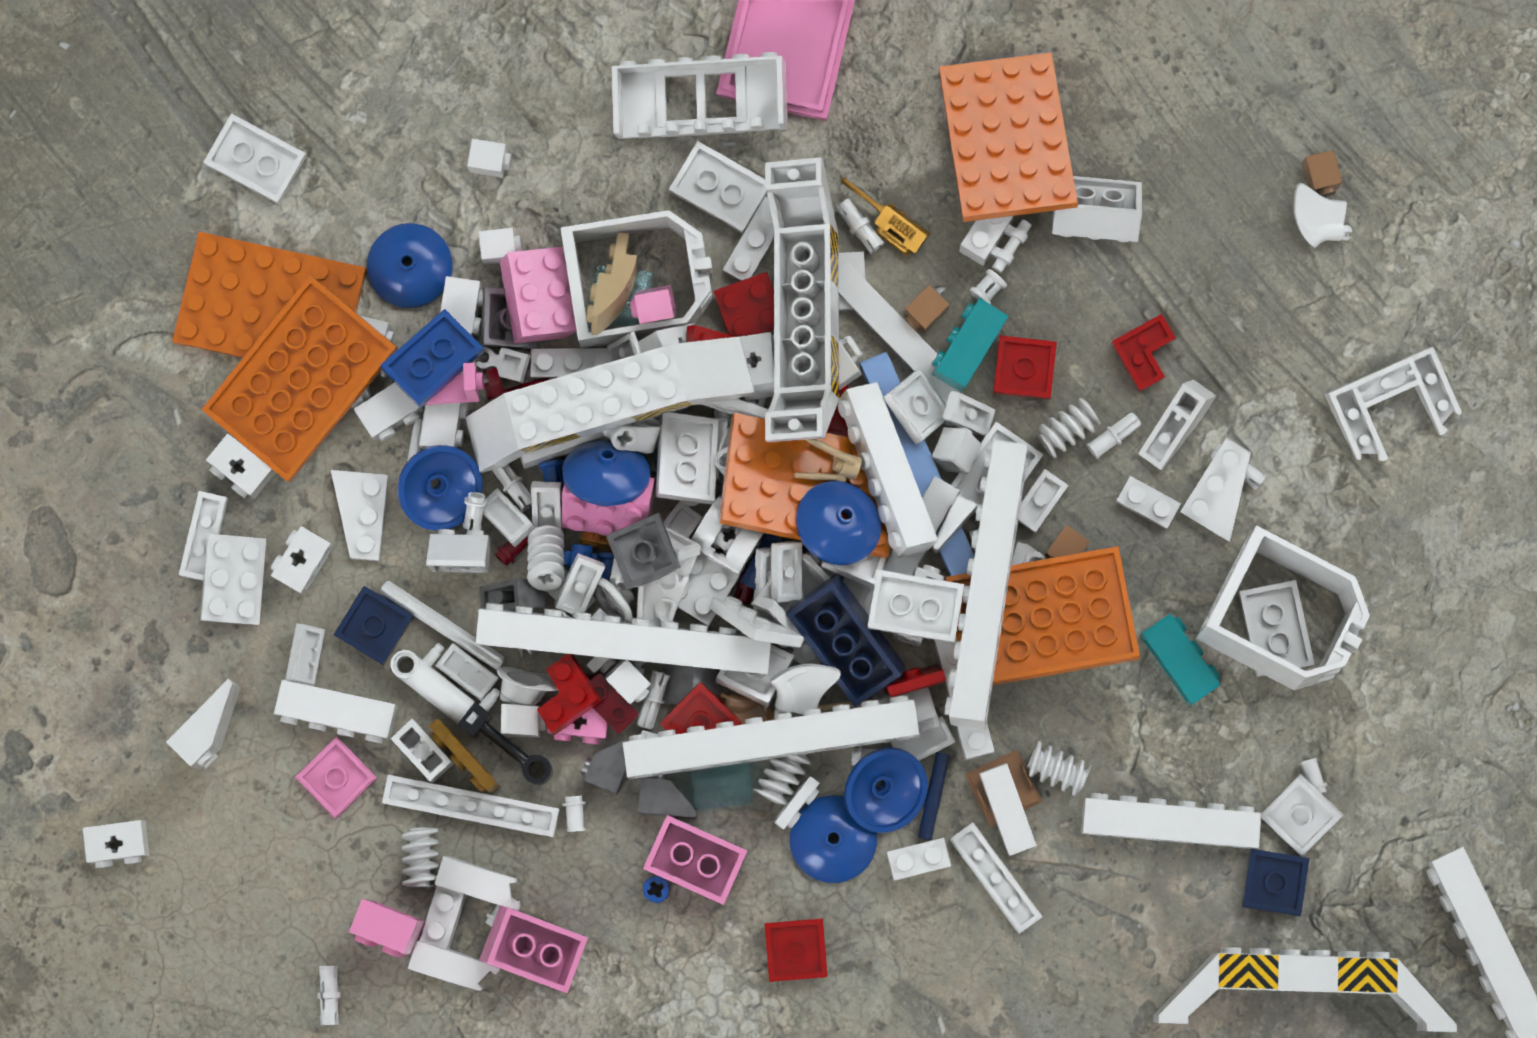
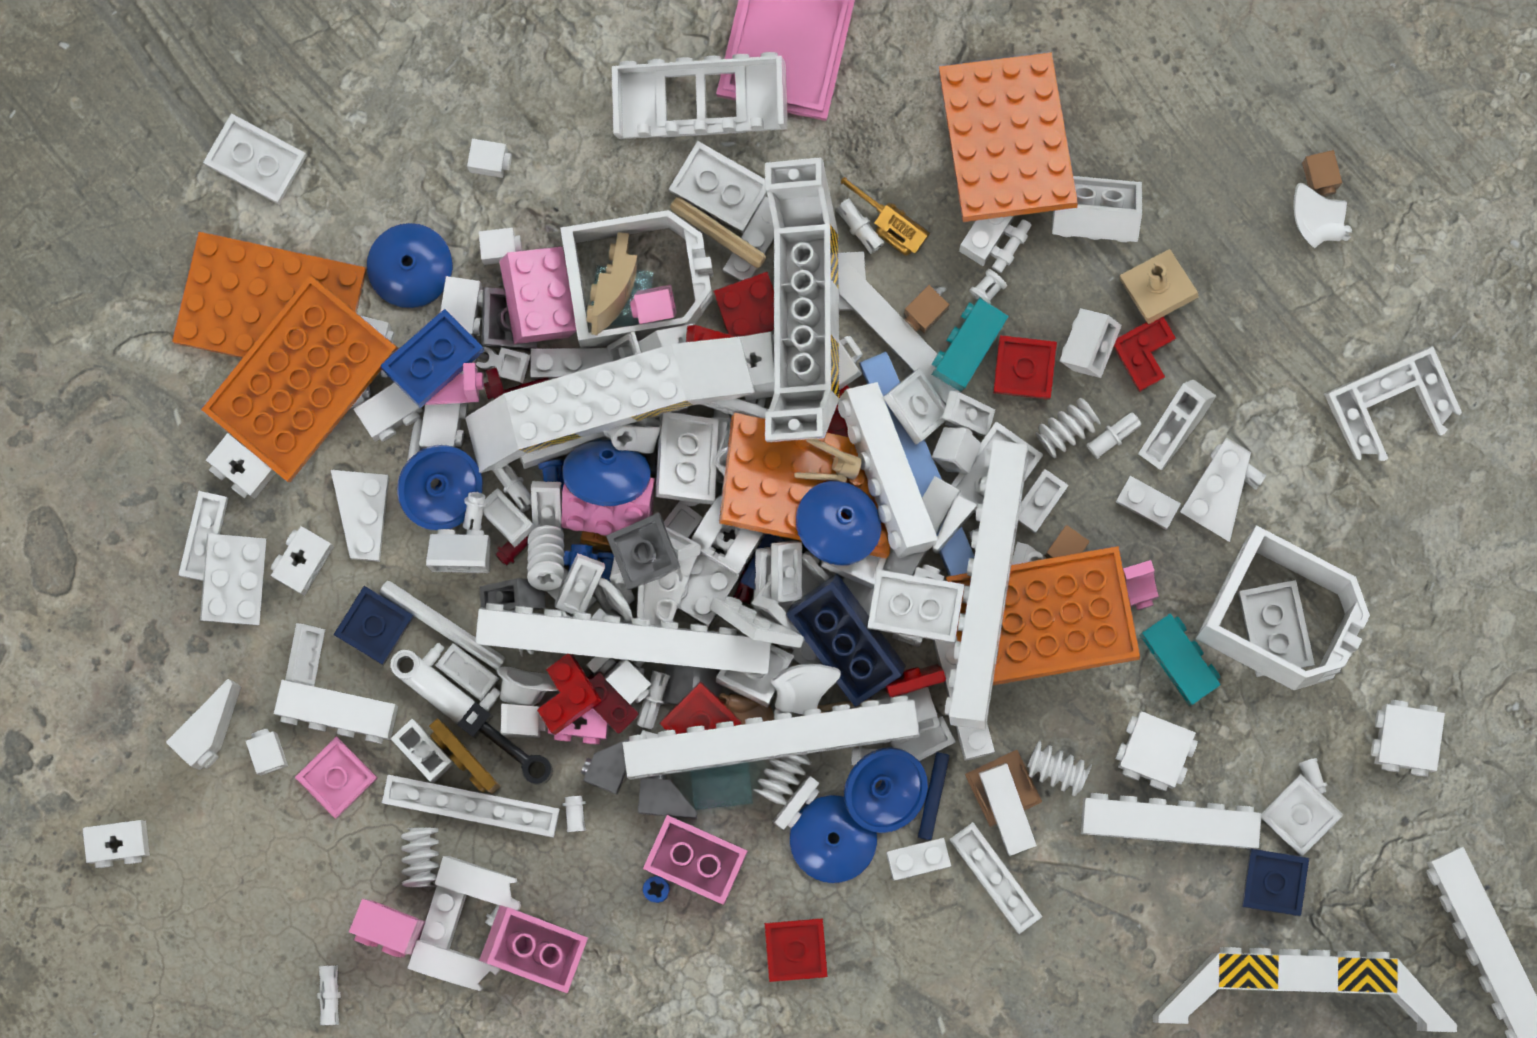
none -> white brick [246,729,288,776]
none -> tan axle [670,197,766,268]
none -> white brick [1060,308,1122,378]
none -> white brick [1115,711,1198,791]
none -> tan tile [1120,249,1199,324]
none -> bright pink arch [1123,560,1159,610]
none -> white brick [1371,700,1445,777]

